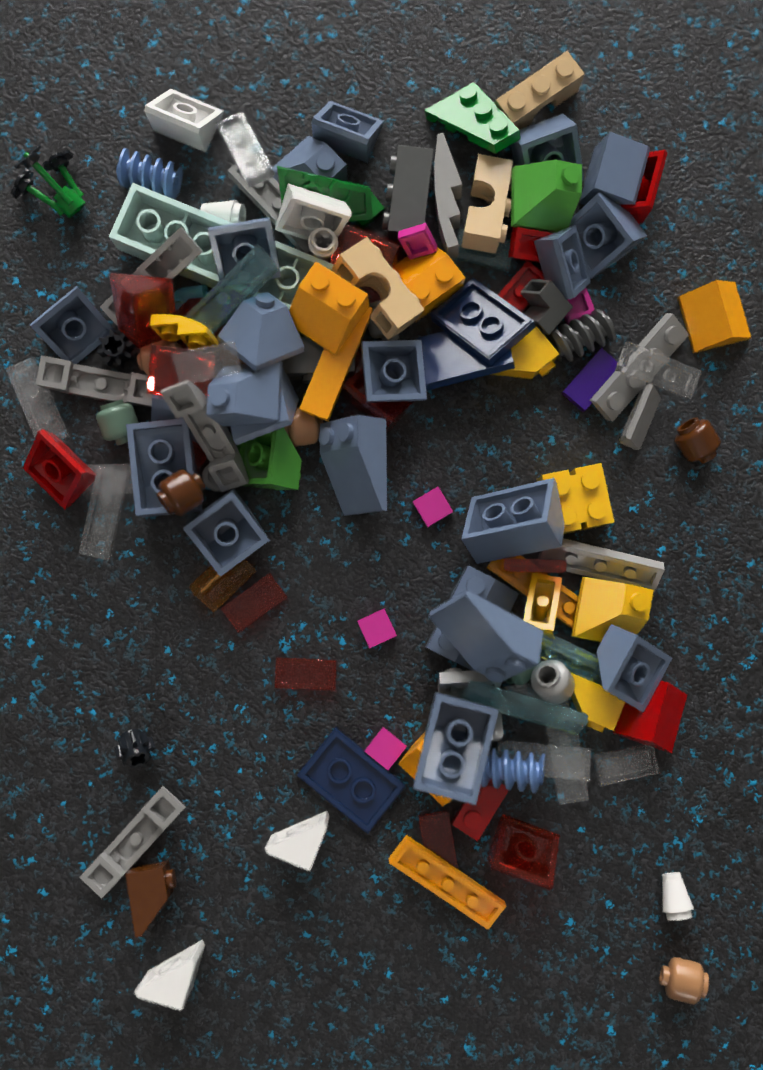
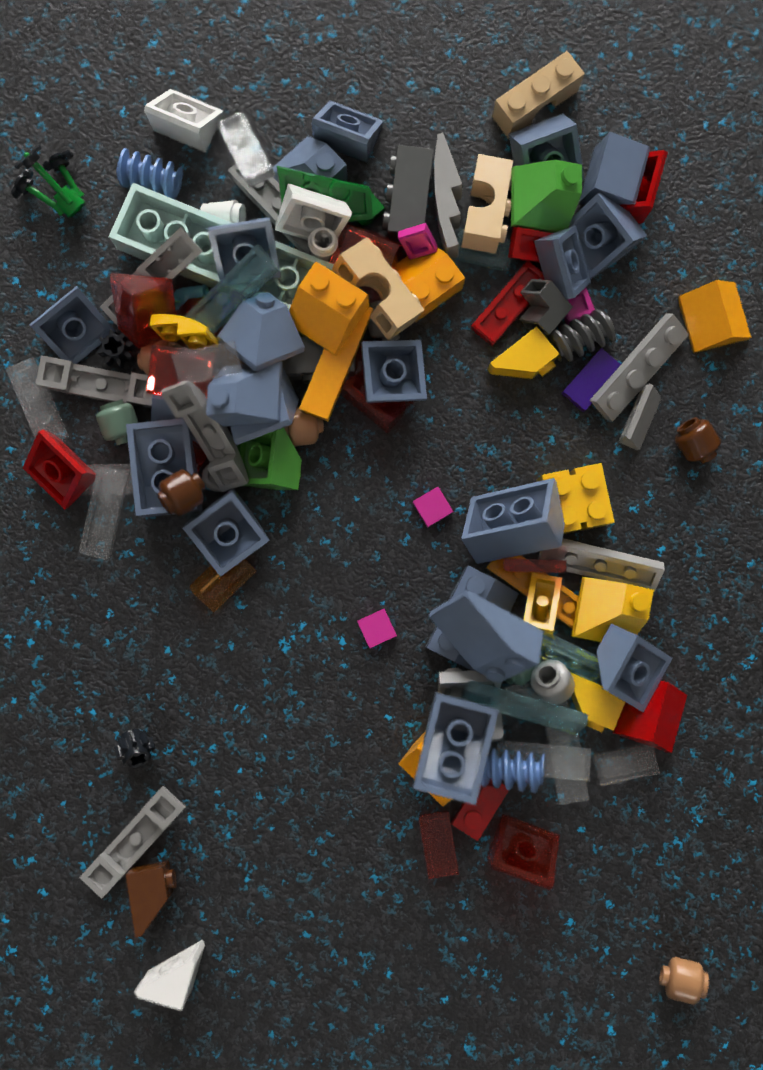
clear red tile [221,573,288,633] -> none
white slope [265,811,329,871] -> none
clear red tile [275,657,337,691] -> none
dark blue tile [297,727,406,834] -> none
sand blue slope [319,415,387,516] -> none
dark pink tile [364,727,407,770] -> none
light orange tile [388,834,507,930] -> none
dark blue tile [417,331,515,390] -> none
wing [424,82,521,154] -> none
dark blue tile [430,278,535,366] -> none
clear tile [615,342,702,399] -> none
white cone [662,872,694,921] -> none

